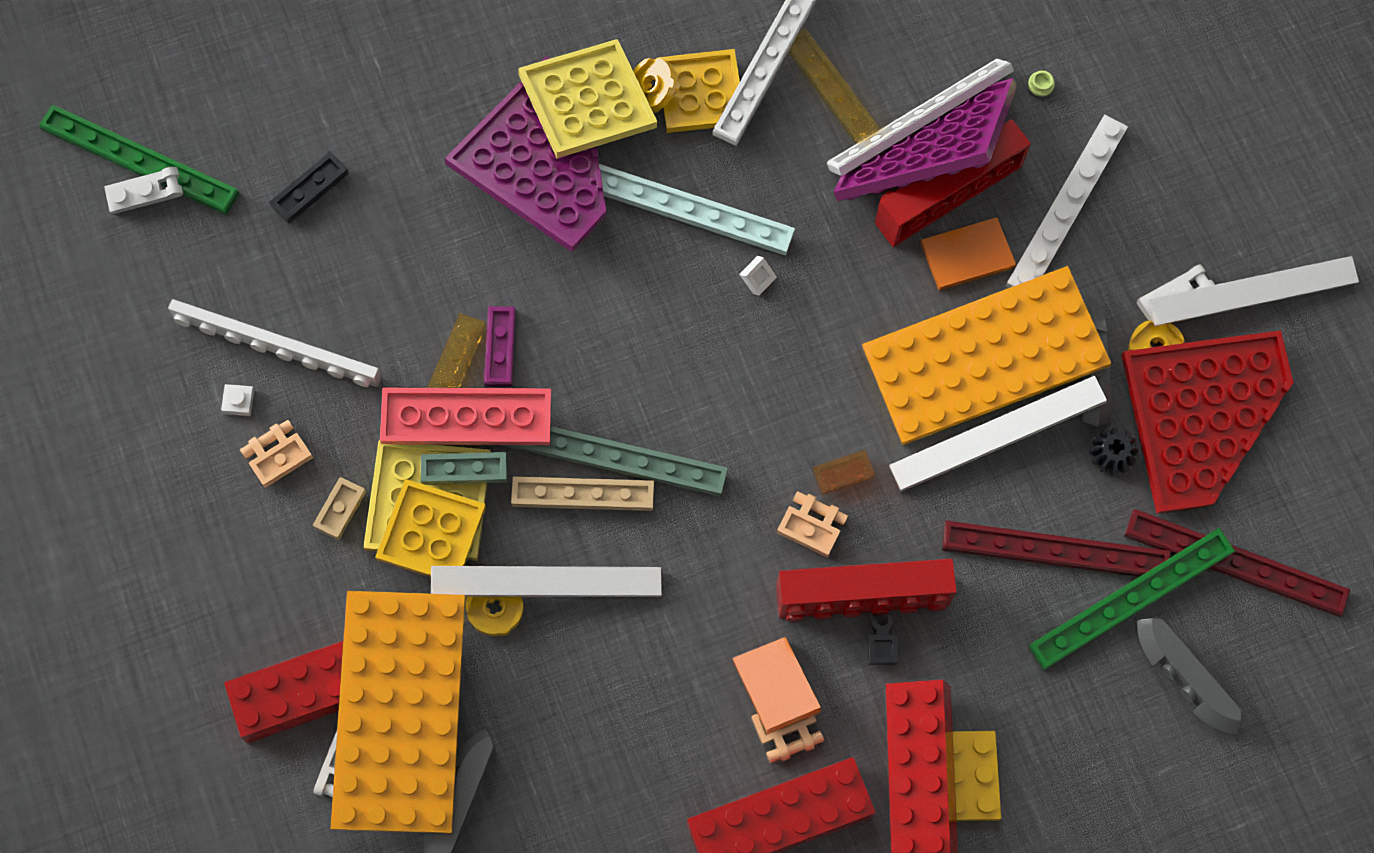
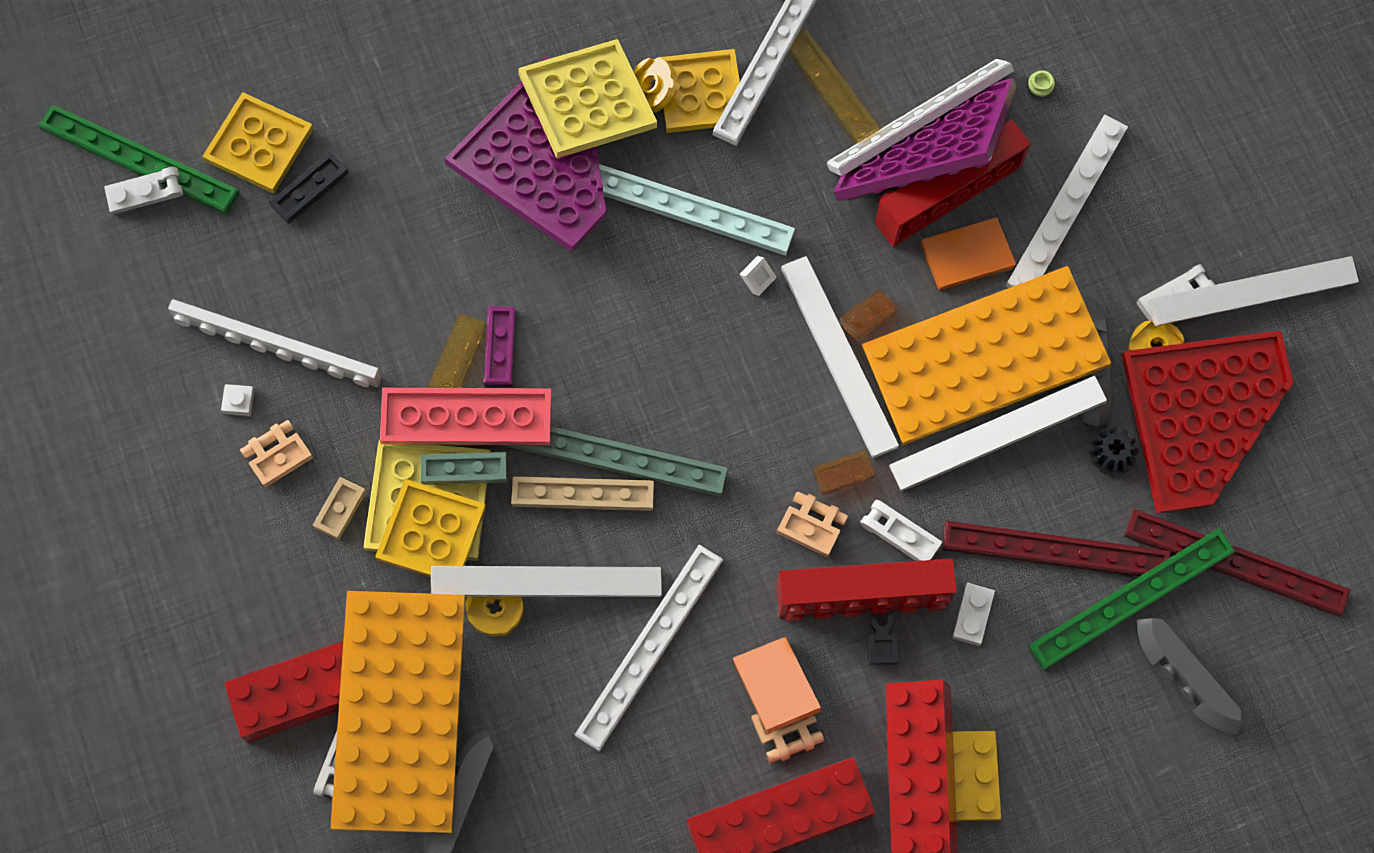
none -> yellow plate [202,92,314,194]
none -> white tile [575,545,723,752]
none -> white tile [781,256,899,458]
none -> clear orange plate [839,289,897,341]
none -> white plate [860,500,942,561]
none -> white plate [952,583,995,647]

